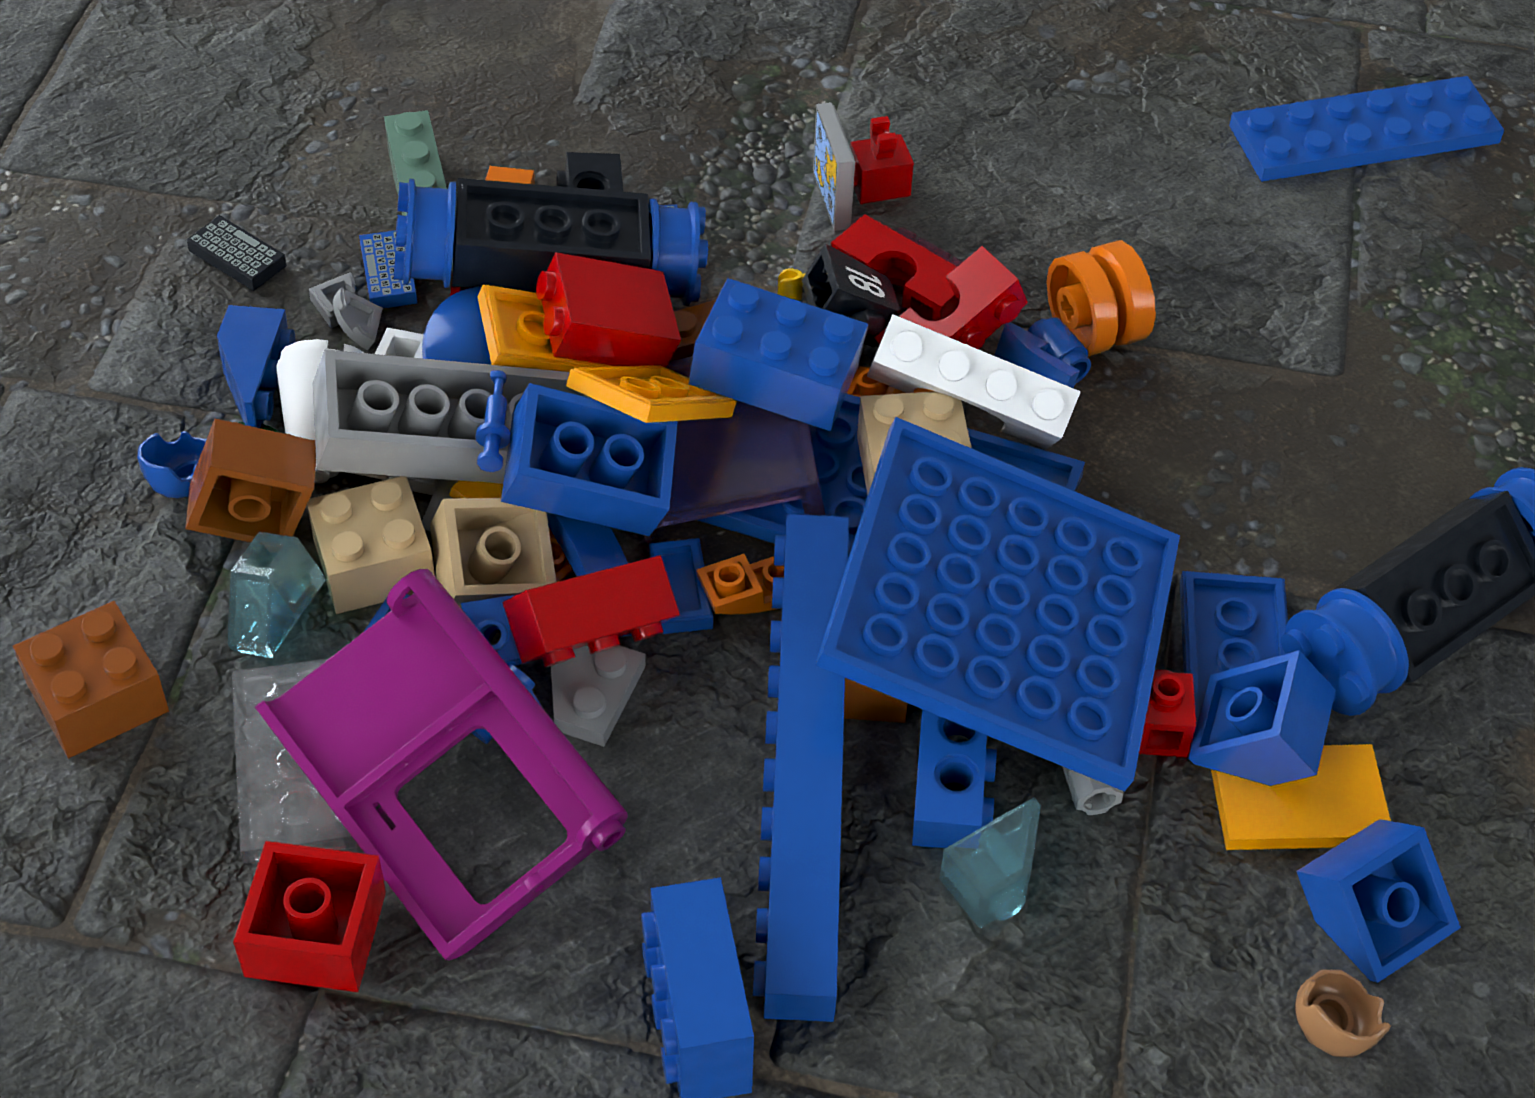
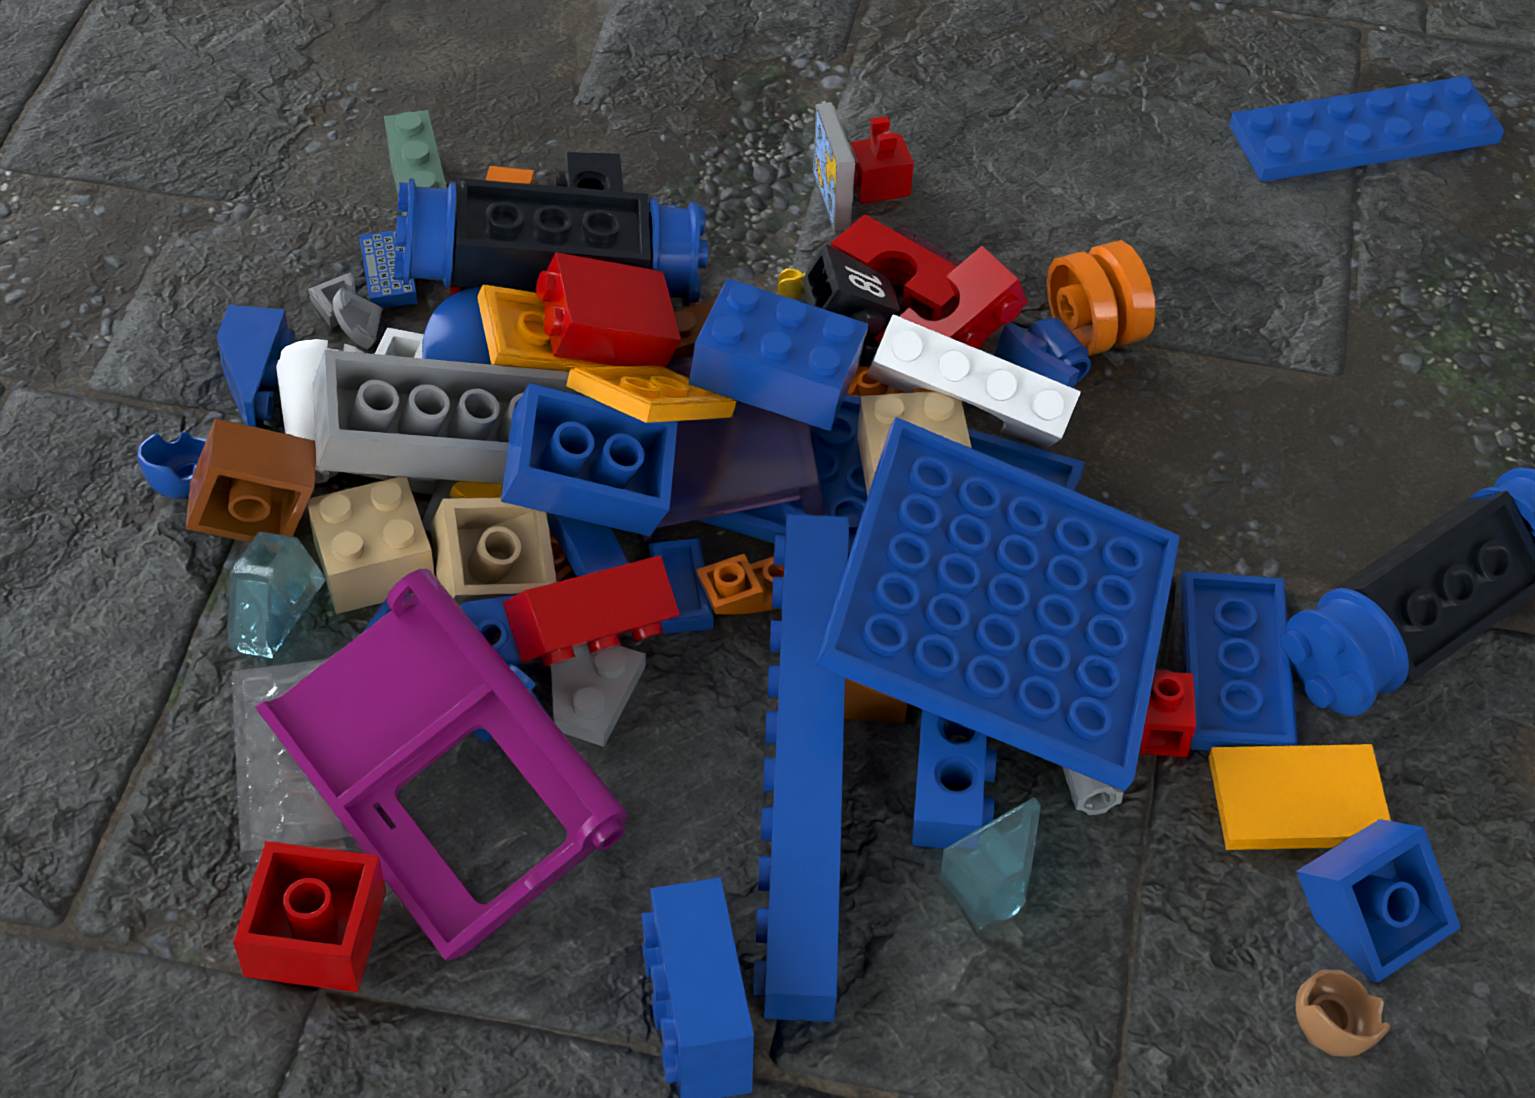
dark orange brick [13,601,169,759] -> none
black tile [186,215,287,291] -> none
blue piece [475,370,511,472] -> none
blue slope [1188,650,1336,786] -> none

